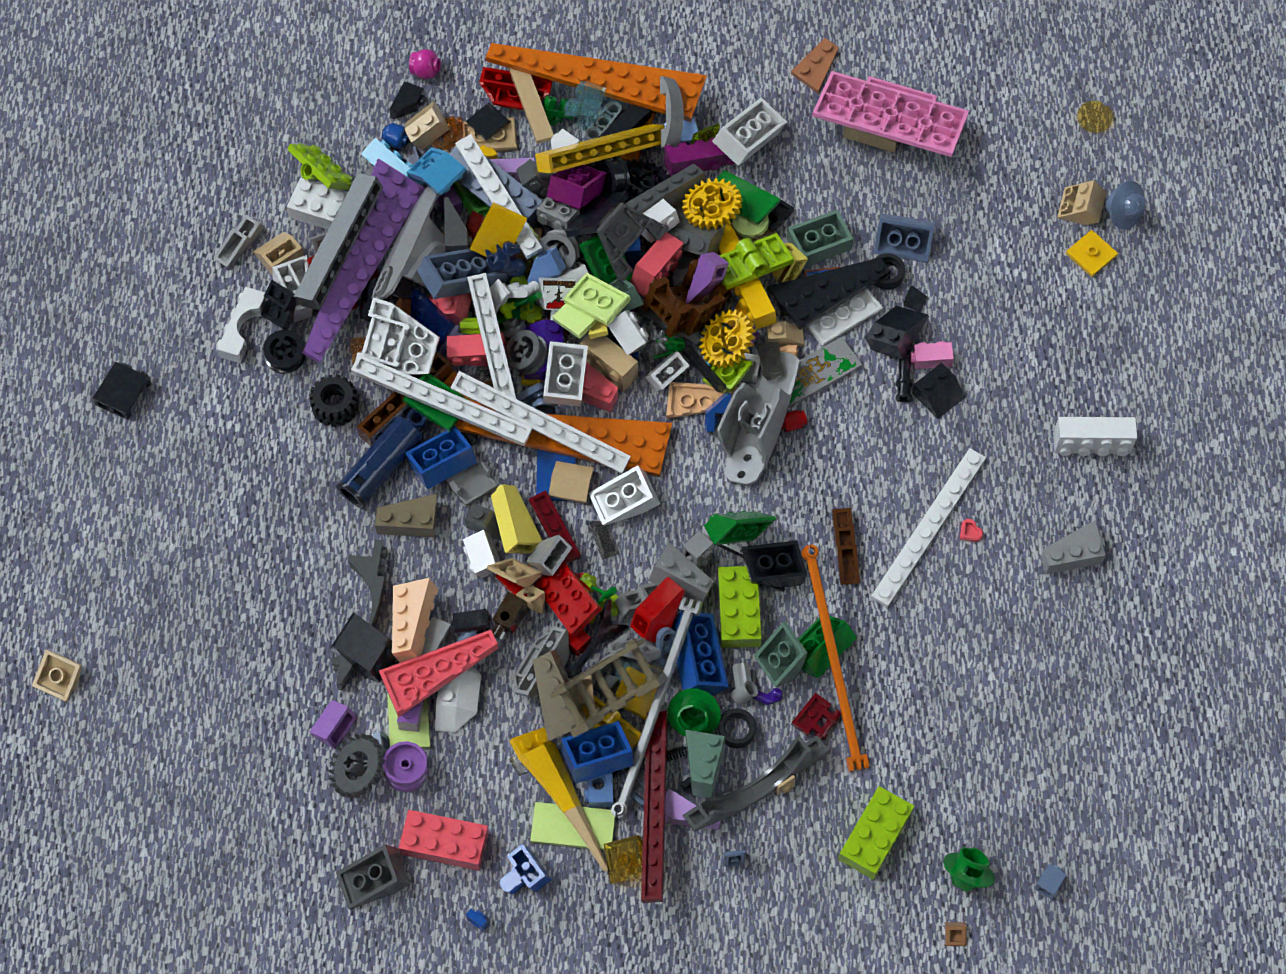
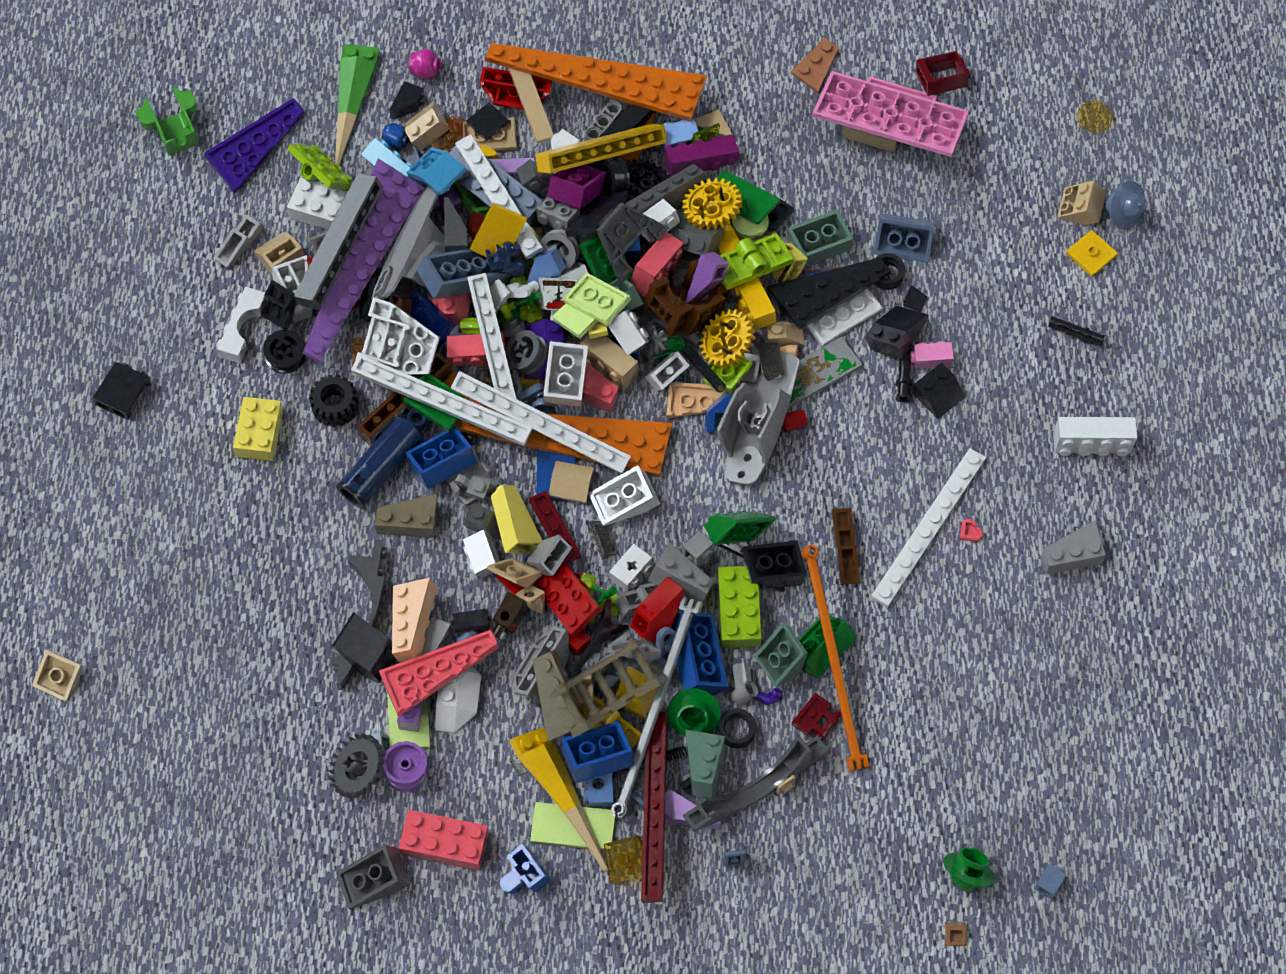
medium lavender brick [310,700,357,749] -> none
blue plate [466,908,488,932] -> none
green hips [542,96,574,126] -> none
clear light blue brick [565,81,606,123] -> none
light grey slope [660,76,684,148] -> none
white brick [712,98,787,166] -> none
lime brick [838,786,914,880] -> none
none -> bright green piece [135,87,199,155]
none -> dark purple wing [204,98,304,194]
none -> light yellow brick [233,397,283,461]
none -> bright green plate [335,44,380,165]
none -> light grey plate [455,474,491,501]
none -> white brick [609,544,652,592]
none -> tan tile [695,110,732,136]
none -> dark red window [916,51,971,96]
none -> black pin [1048,316,1105,346]

